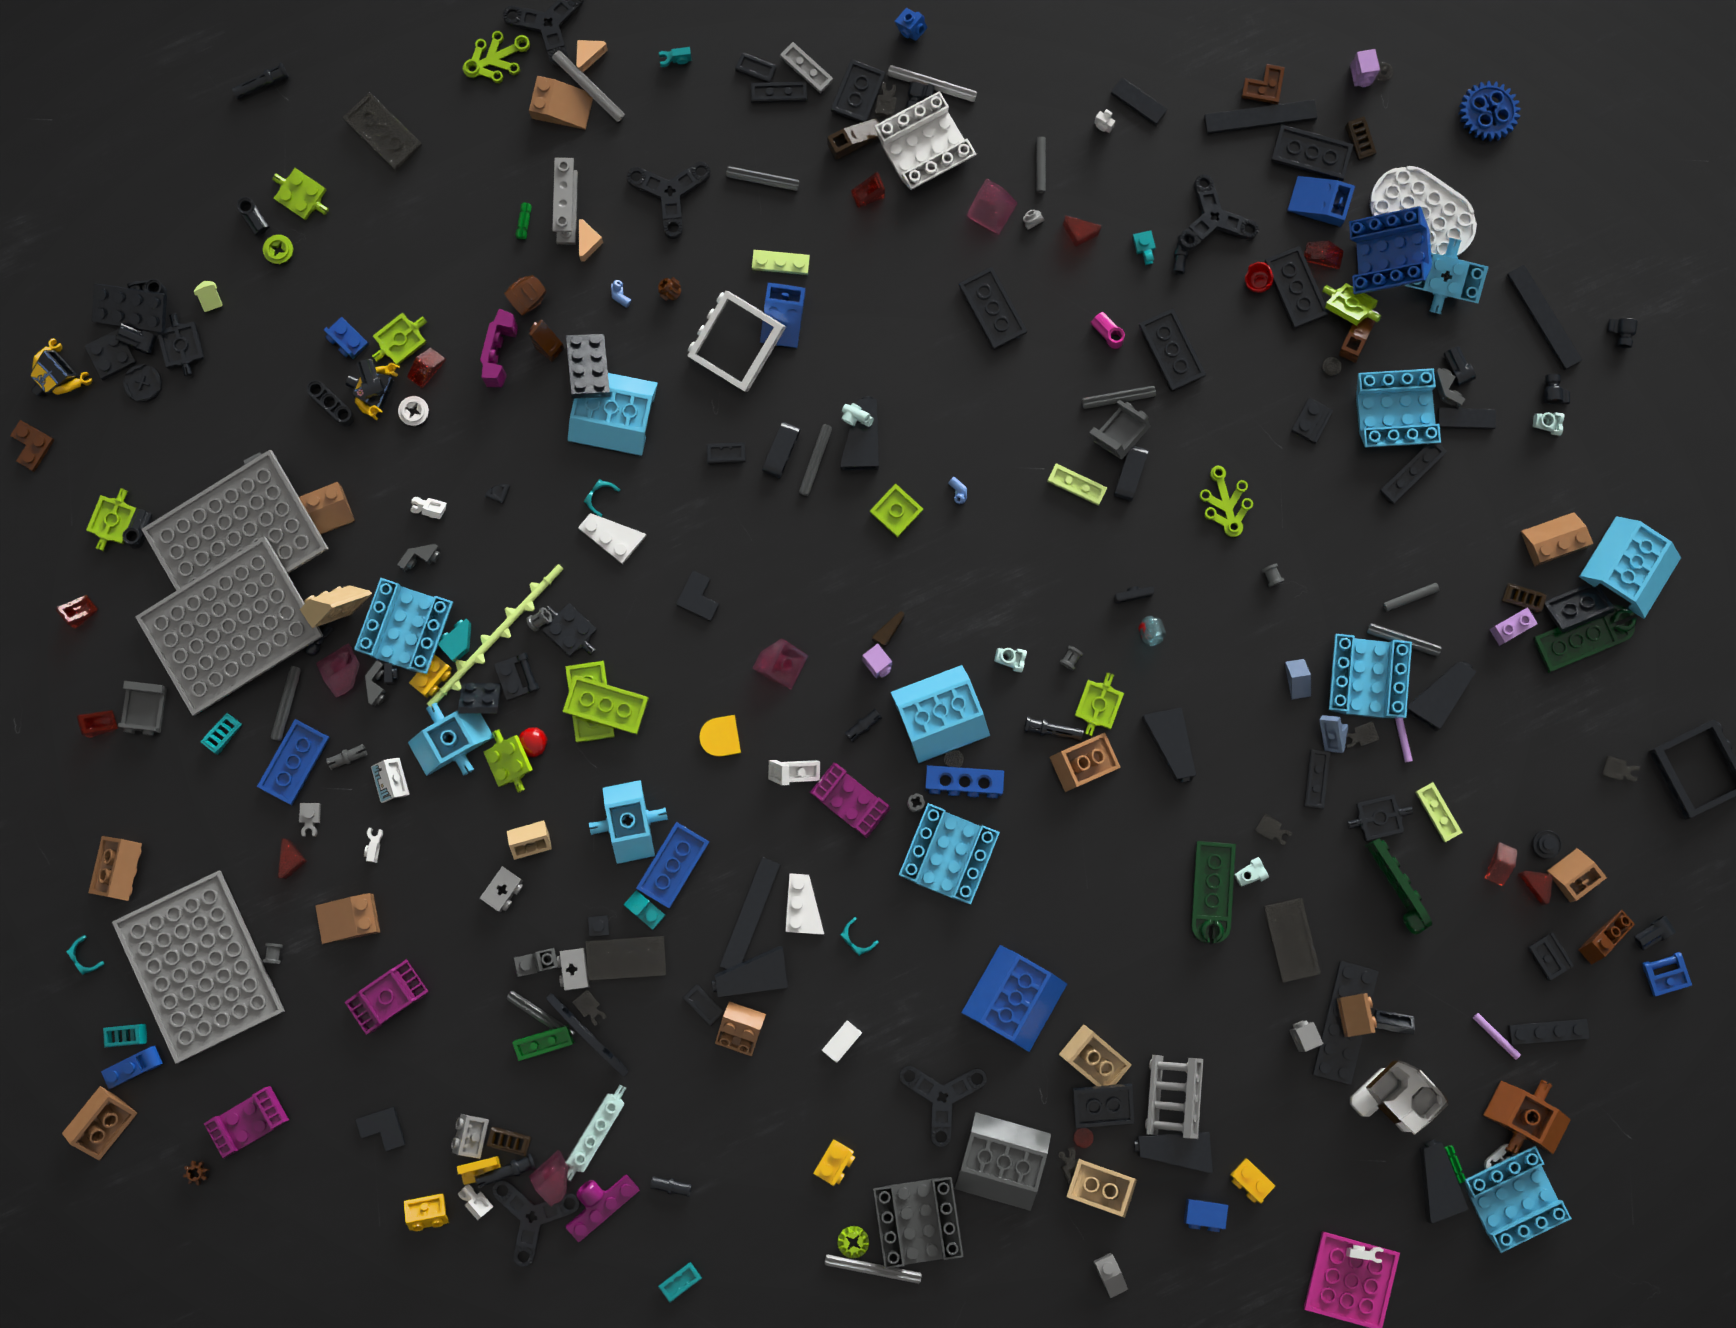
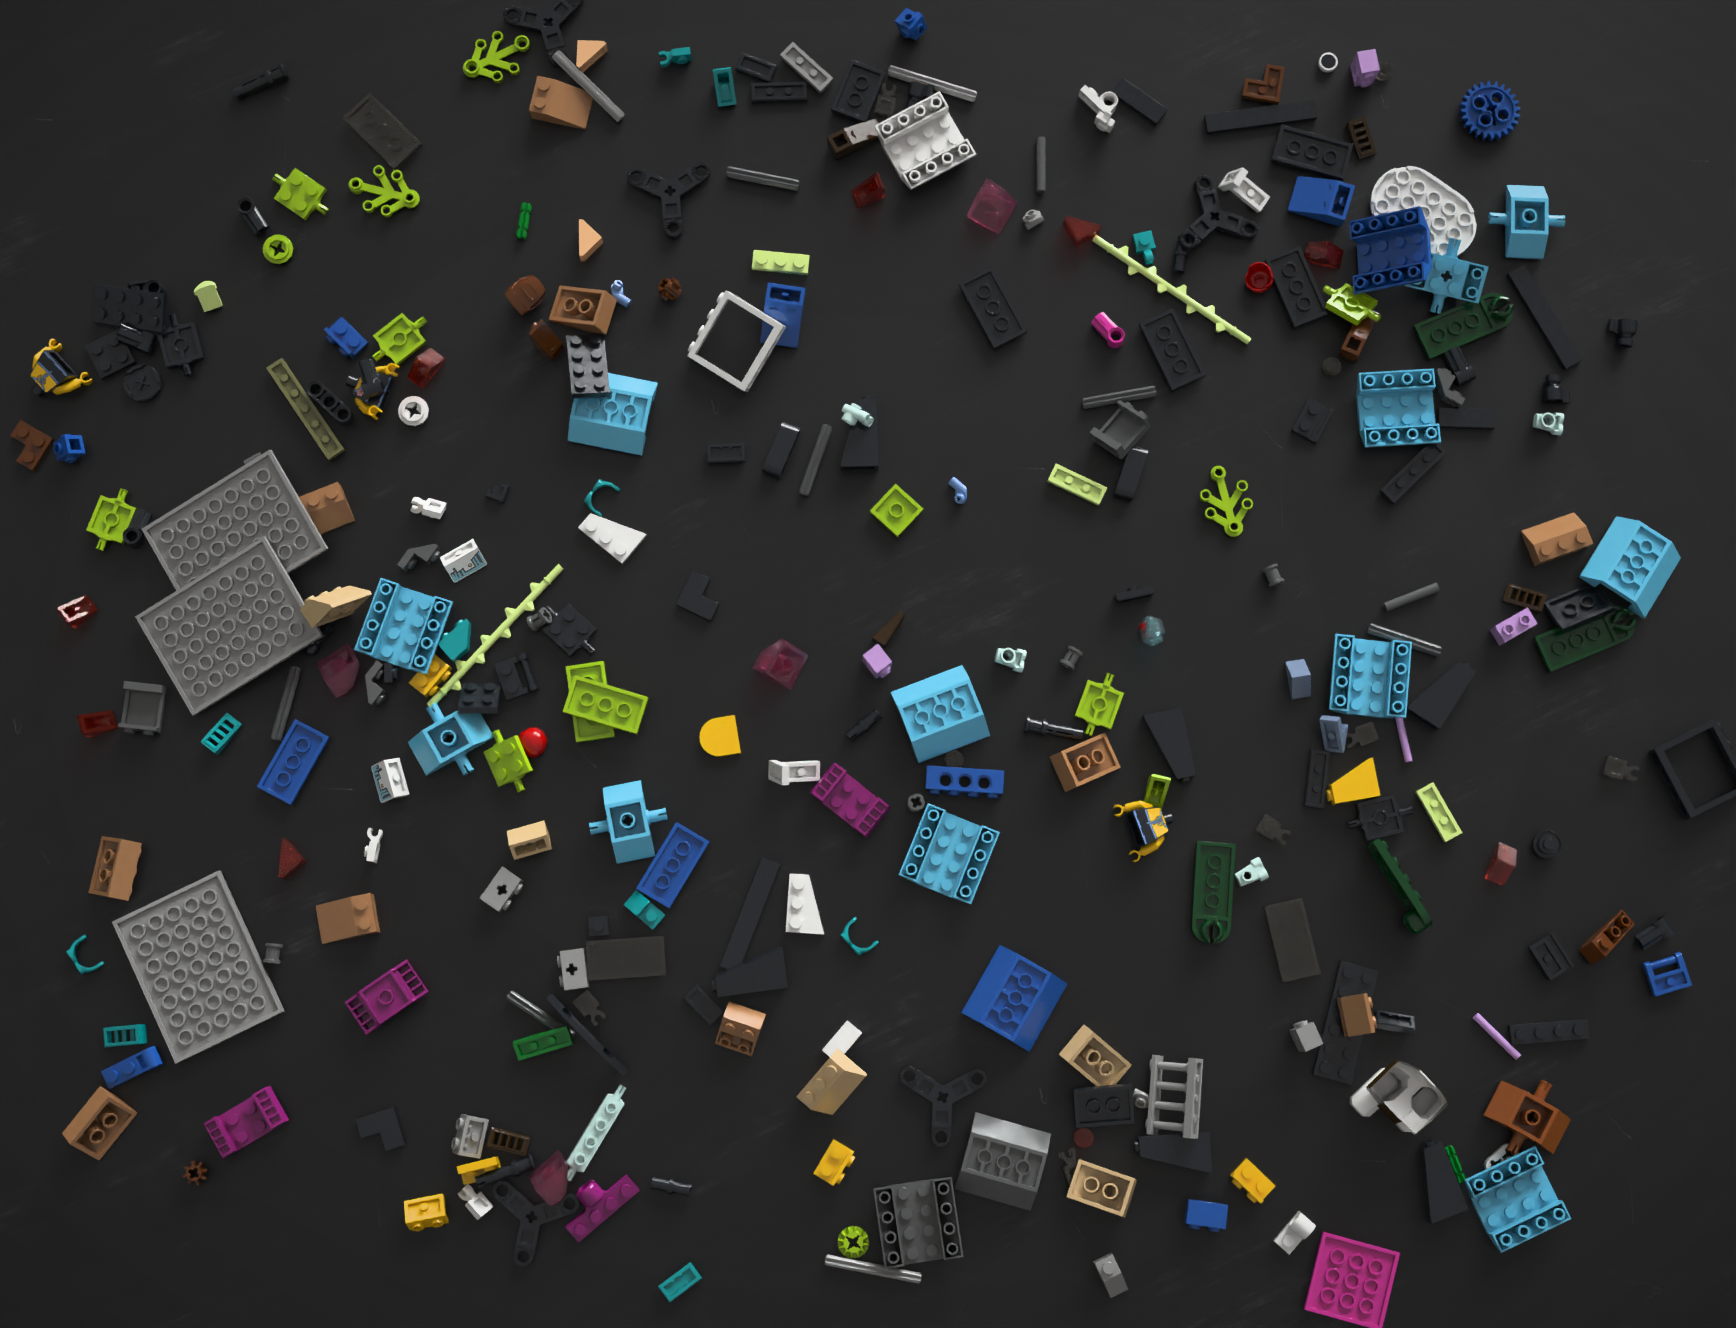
light grey plate [299,803,321,837] -> none
dark grey pin [326,744,367,770] -> none
magenta plate [480,309,518,387] -> none
dark grey slope [513,948,558,977] -> none
light grey fence [553,158,578,245] -> none
white plate [1346,1245,1383,1263] -> none
clear red slope [1518,871,1553,905] -> none
medium nougat slope [1547,848,1606,902] -> none
none -> blue brick [53,434,85,463]
none -> olive plate [266,358,345,461]
none -> lime plant [349,165,420,218]
none -> white panel [440,539,487,583]
none -> medium nougat slope [548,285,617,334]
none -> teal slope [713,67,736,107]
none -> tan slope [797,1048,867,1115]
none -> white plate [1079,85,1118,114]
none -> yellowish green plant [1092,235,1252,345]
none -> torso [1113,801,1173,862]
none -> light grey plate [1133,1088,1149,1108]
none -> lime slope [1143,774,1171,810]
none -> white bracket [1218,167,1270,213]
none -> white plate [1273,1211,1316,1255]
none -> tile [1318,53,1338,73]
none -> yellow slope [1326,758,1381,805]
none -> dark green plate [1413,293,1513,360]
none -> medium azure slope [1488,185,1565,259]

